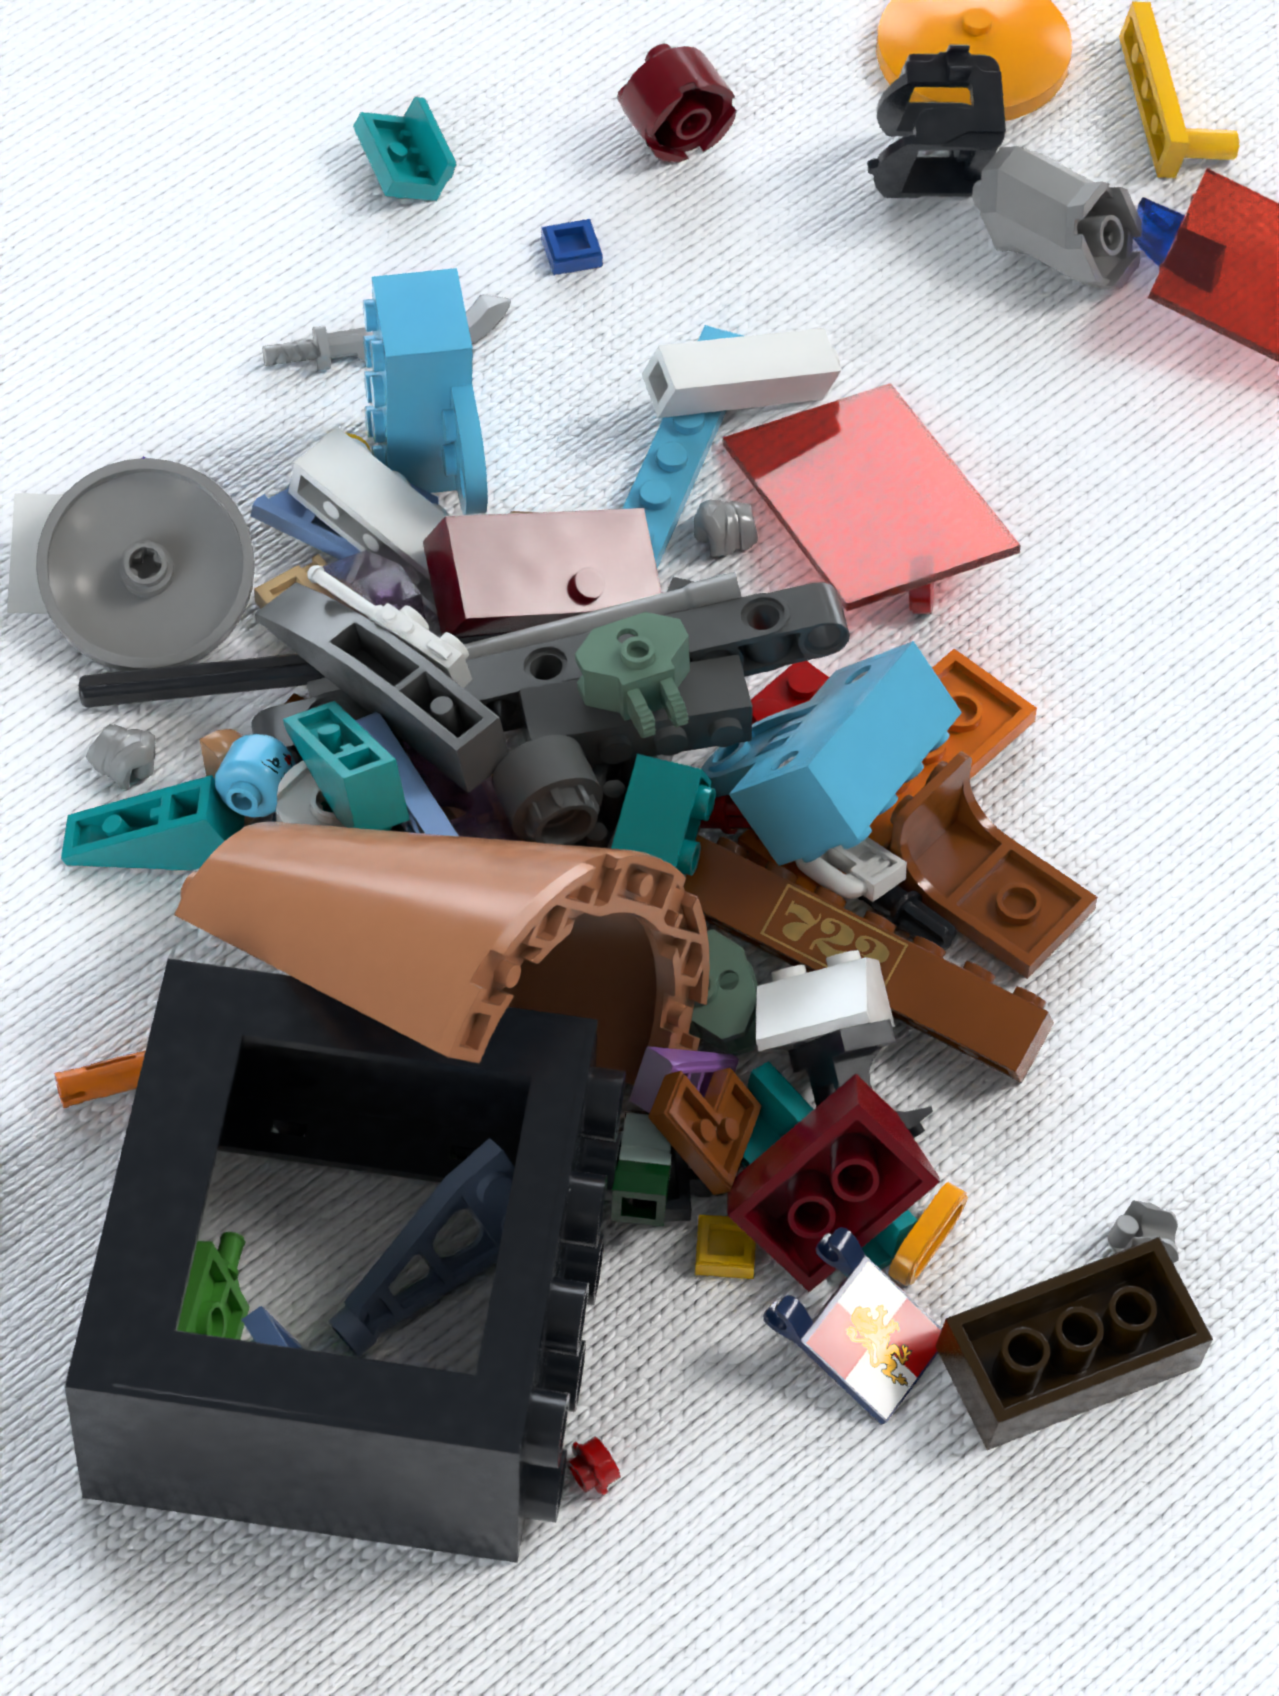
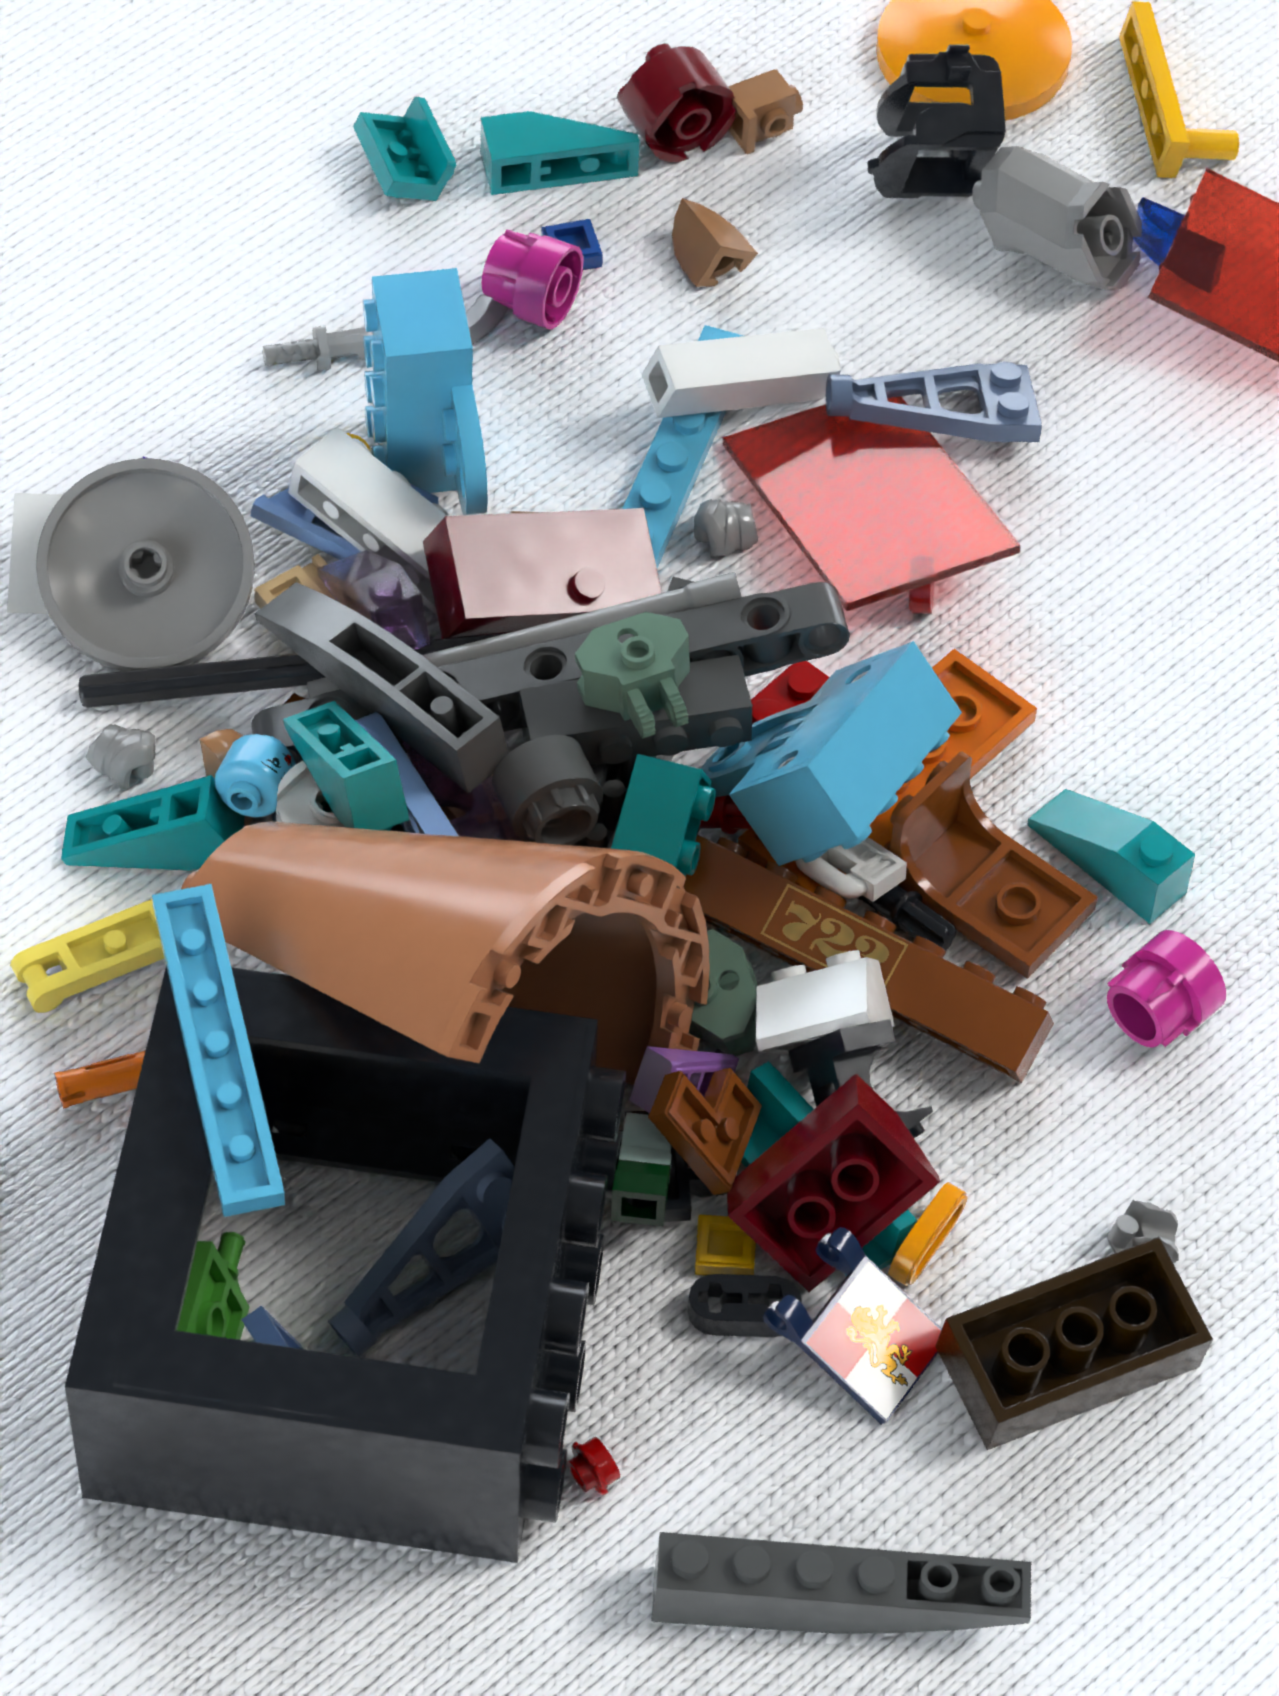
white piece [307,565,472,688] -> none
none -> light yellow plate [10,899,164,1013]
none -> medium azure plate [152,884,285,1217]
none -> teal slope [480,111,640,195]
none -> dark pink piece [481,230,583,330]
none -> dark grey slope [651,1532,1031,1634]
none -> medium nougat brick [672,198,758,287]
none -> black beam [687,1274,802,1337]
none -> medium nougat brick [728,68,803,155]
none -> sand blue plate [825,362,1042,442]
none -> teal slope [1027,788,1196,924]
none -> dark pink piece [1107,930,1226,1048]

